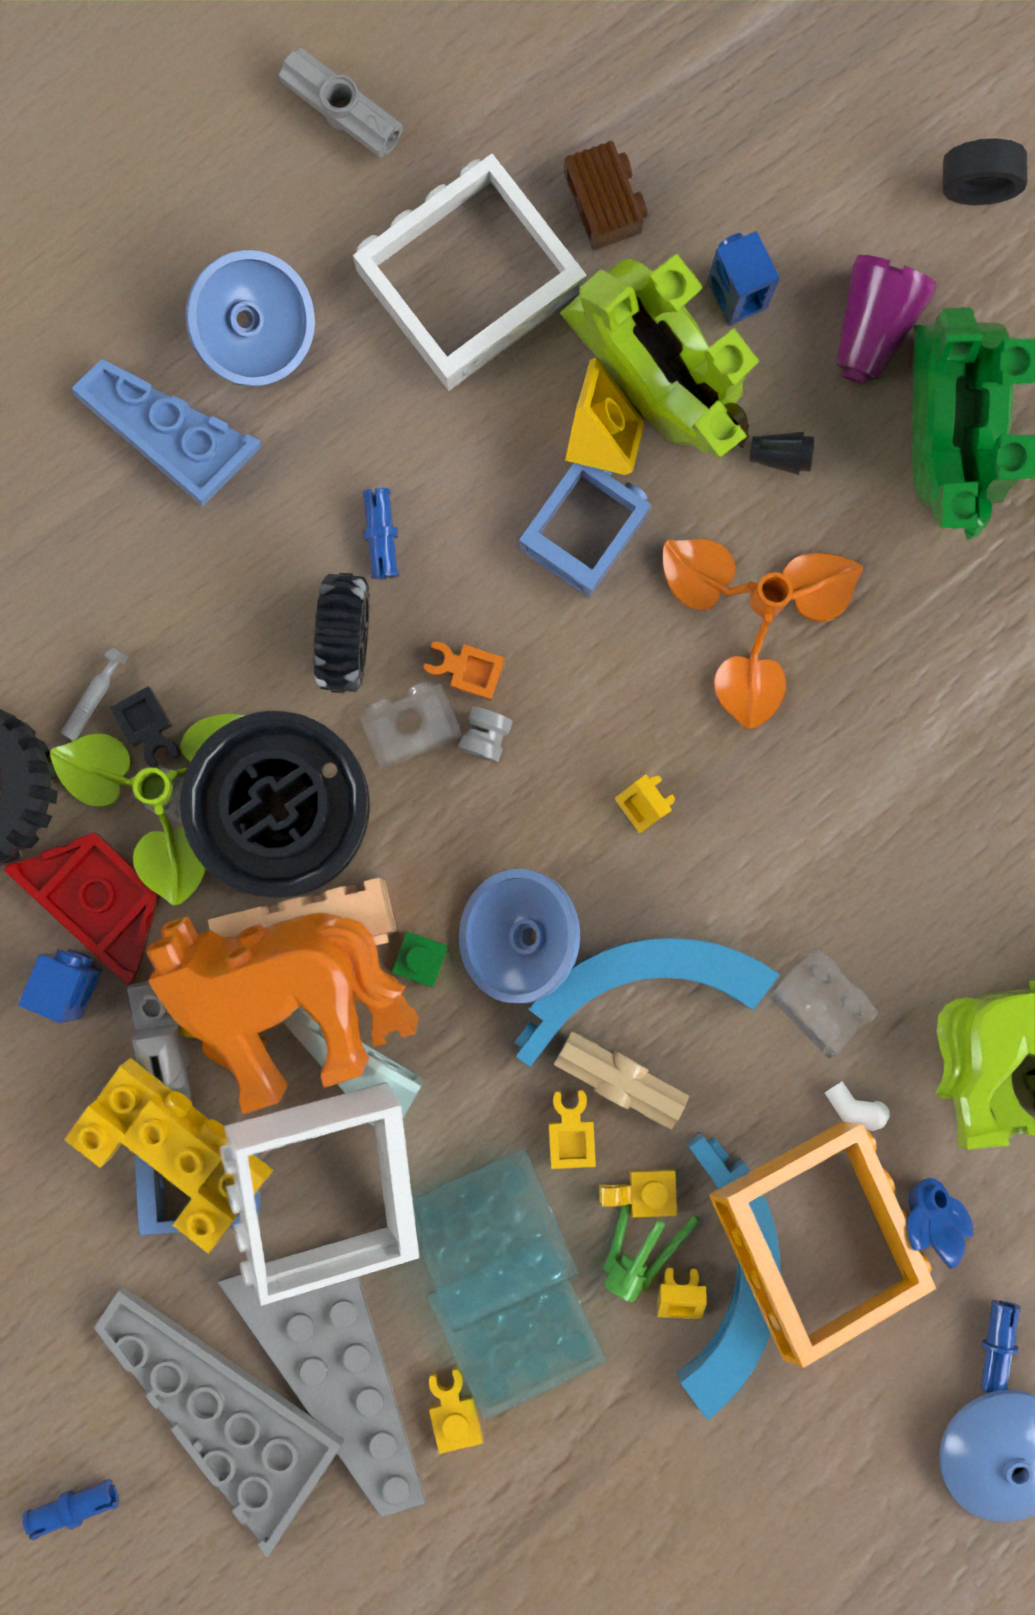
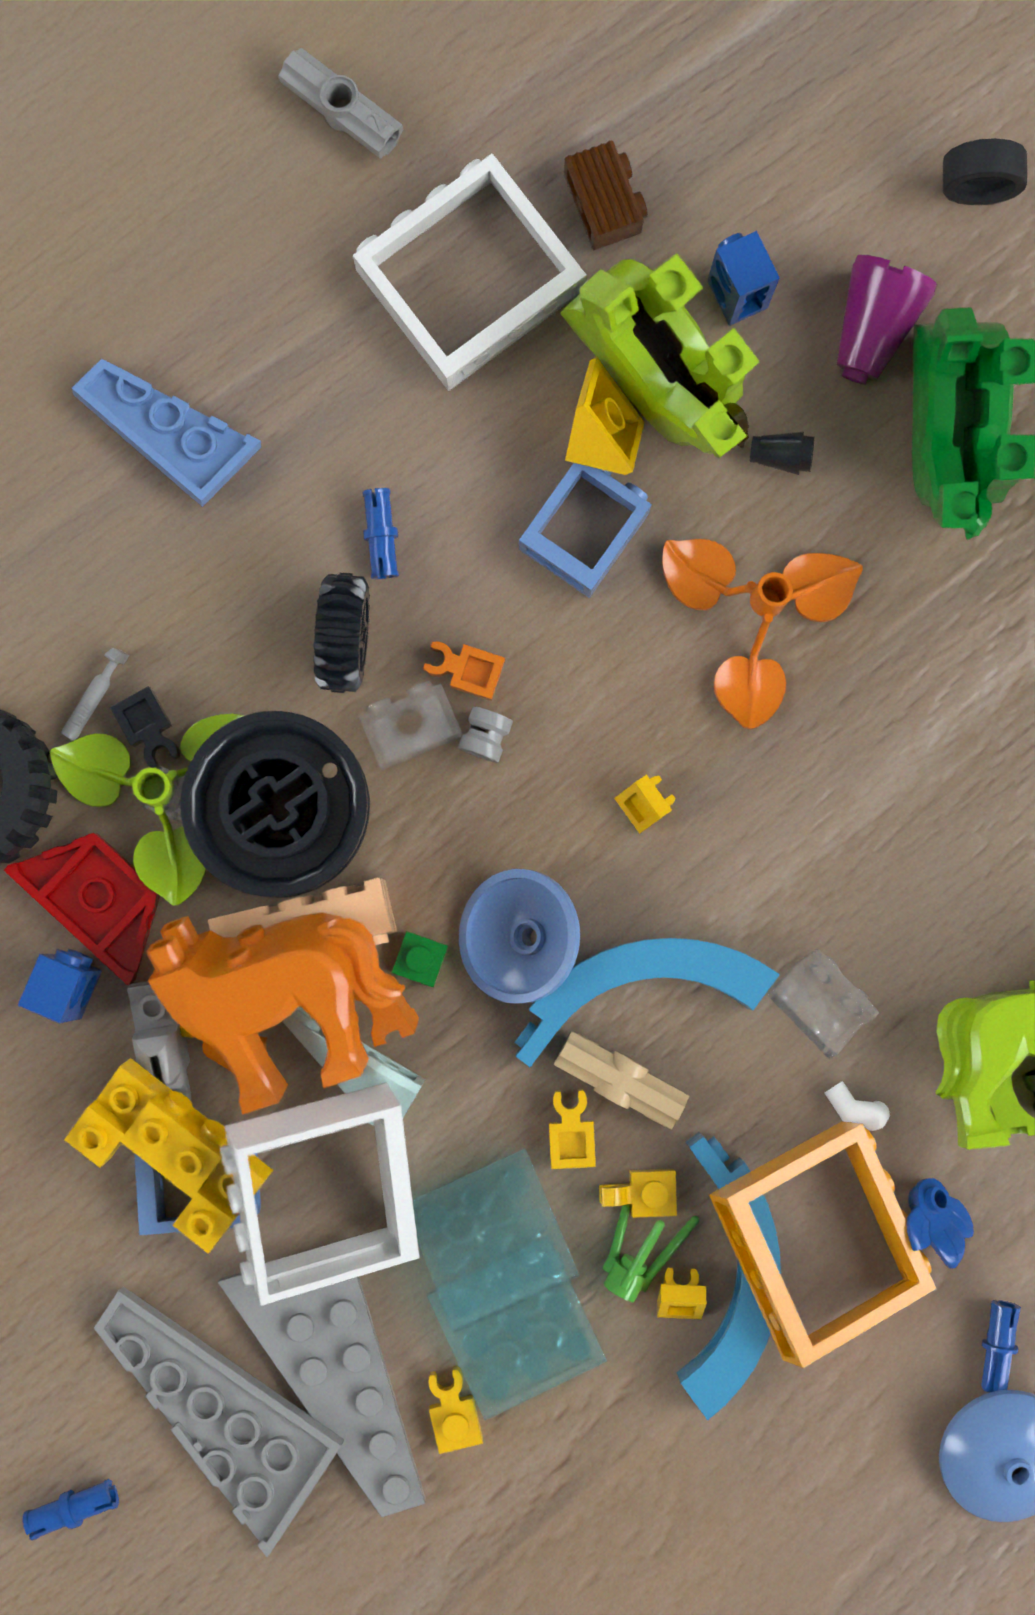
medium blue dish [186,250,315,386] -> none

